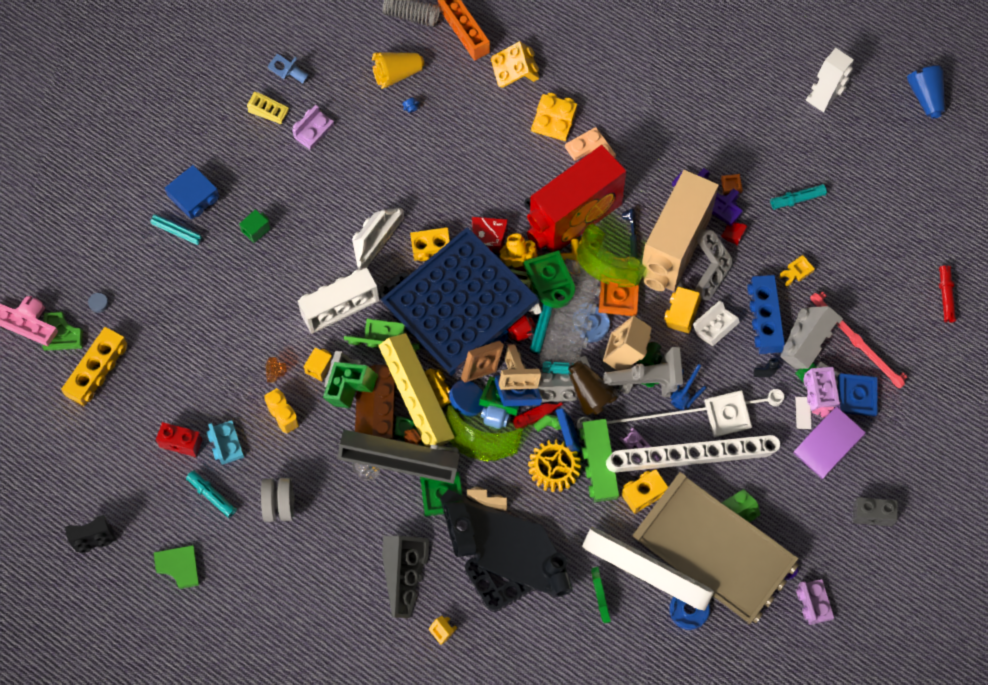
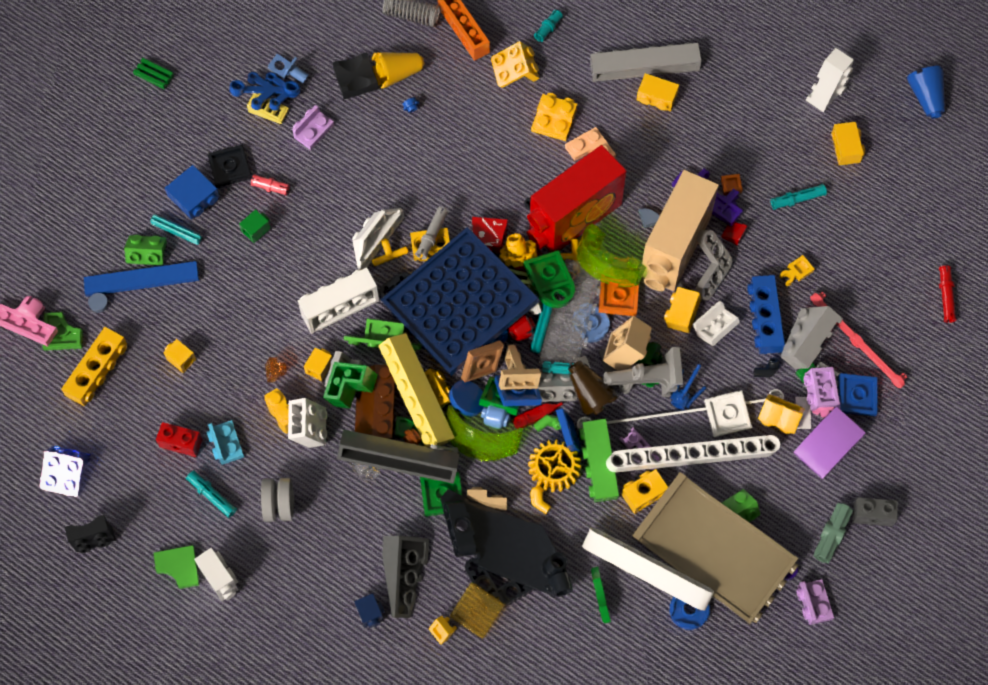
piece [622,208,638,260] -> none
none -> clear blue bracket [40,446,91,497]
none -> blue tile [84,261,199,297]
none -> bright green bracket [124,235,167,265]
none -> green tile [133,58,174,89]
none -> yellow brick [163,339,196,373]
none -> white brick [194,548,238,601]
none -> black tile [207,144,252,188]
none -> blue plant [229,72,300,110]
none -> coral pin [251,174,290,195]
none -> white brick [288,398,327,448]
none -> black brick [332,52,378,99]
none -> dark blue brick [354,593,385,628]
none -> yellow piece [372,239,408,266]
none -> light grey pin [415,207,448,260]
none -> clear yellow tile [450,582,506,639]
none -> yellow arm [530,486,551,514]
none -> teal pin [534,9,563,42]
none -> light grey brick [590,42,701,82]
none -> yellow piece [637,73,679,111]
none -> sand blue tile [638,209,660,228]
none -> yellow brick [758,394,805,434]
none -> sand green piece [813,503,853,564]
none -> yellow piece [831,122,865,165]

